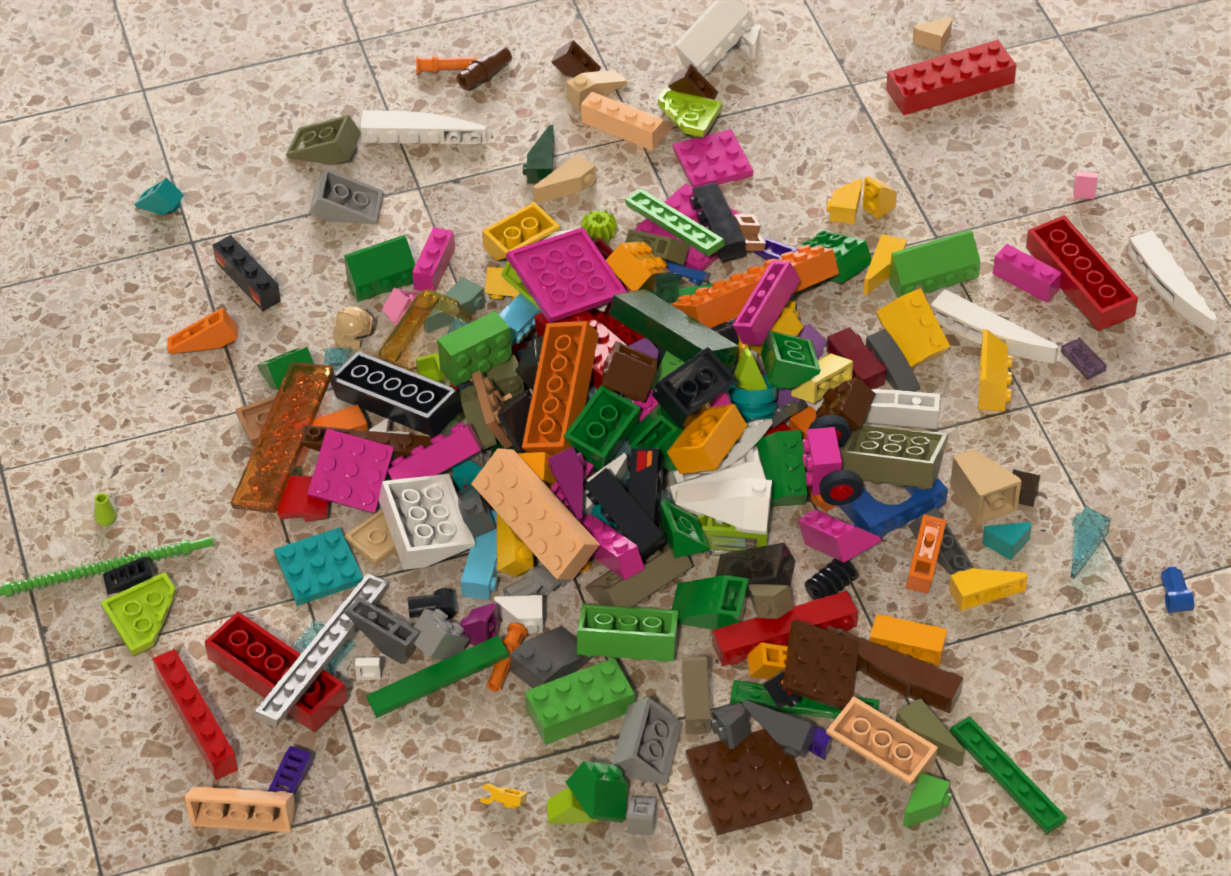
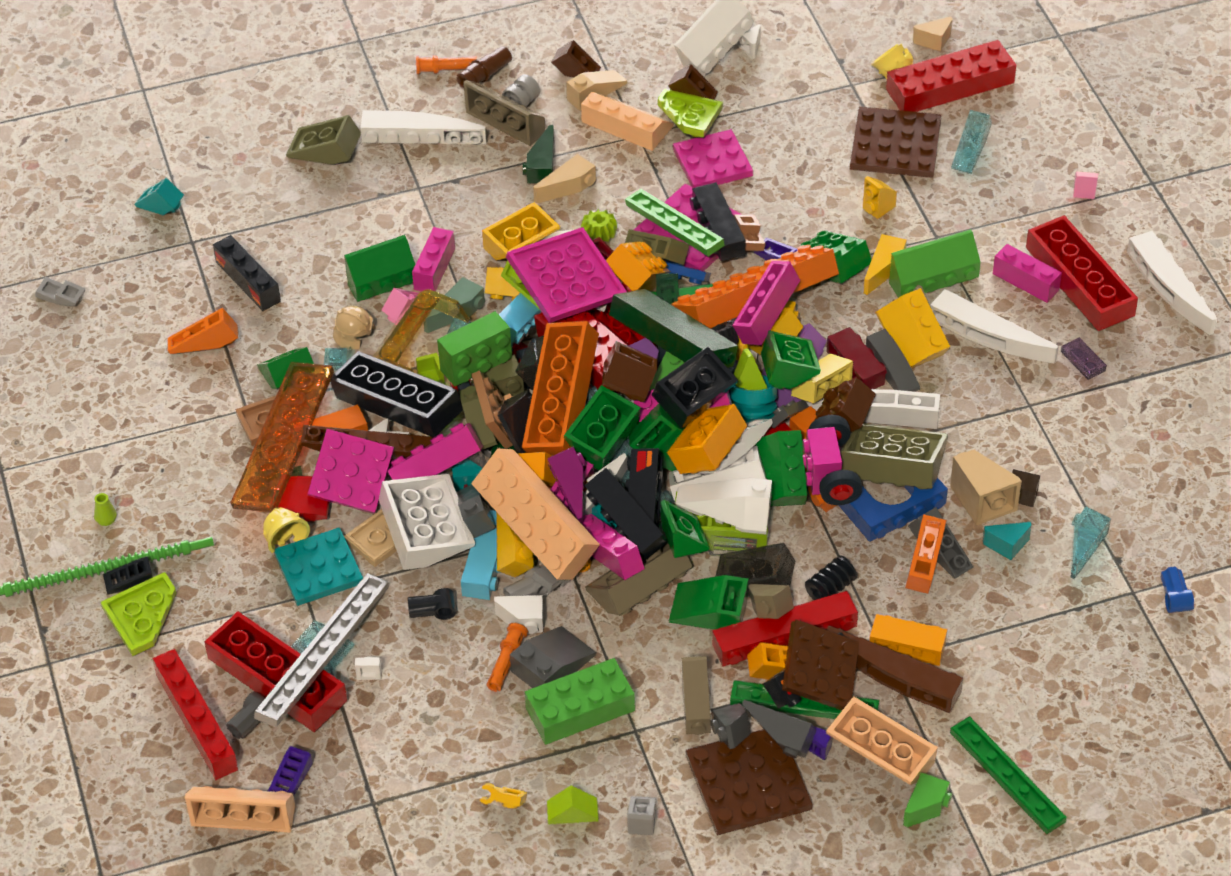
light grey slope [309,168,383,224] -> none
dark grey slope [345,597,419,665] -> none
green tile [366,635,509,718] -> none
light grey brick [413,609,470,660] -> none
magenta slope [460,603,499,646] -> none
green slope [565,761,628,823] -> none
bright green brick [577,604,678,662] -> none
light grey slope [612,697,682,785] -> none
dark pink slope [798,510,881,563] -> none
yellow slope [826,179,862,224] -> none
olive slope [896,698,965,766] -> none
yellow slope [949,569,1028,611] -> none
yellow slope [978,329,1012,411] -> none
none -> light grey slope [35,277,85,306]
none -> dark grey piece [226,691,265,739]
none -> light yellow helmet [263,507,310,553]
none -> dark tan slope [464,80,545,146]
none -> light grey wheel [502,74,541,107]
none -> reddish brown plate [850,106,941,178]
none -> light yellow helmet [871,43,914,80]
none -> clear light blue slope [951,110,992,174]

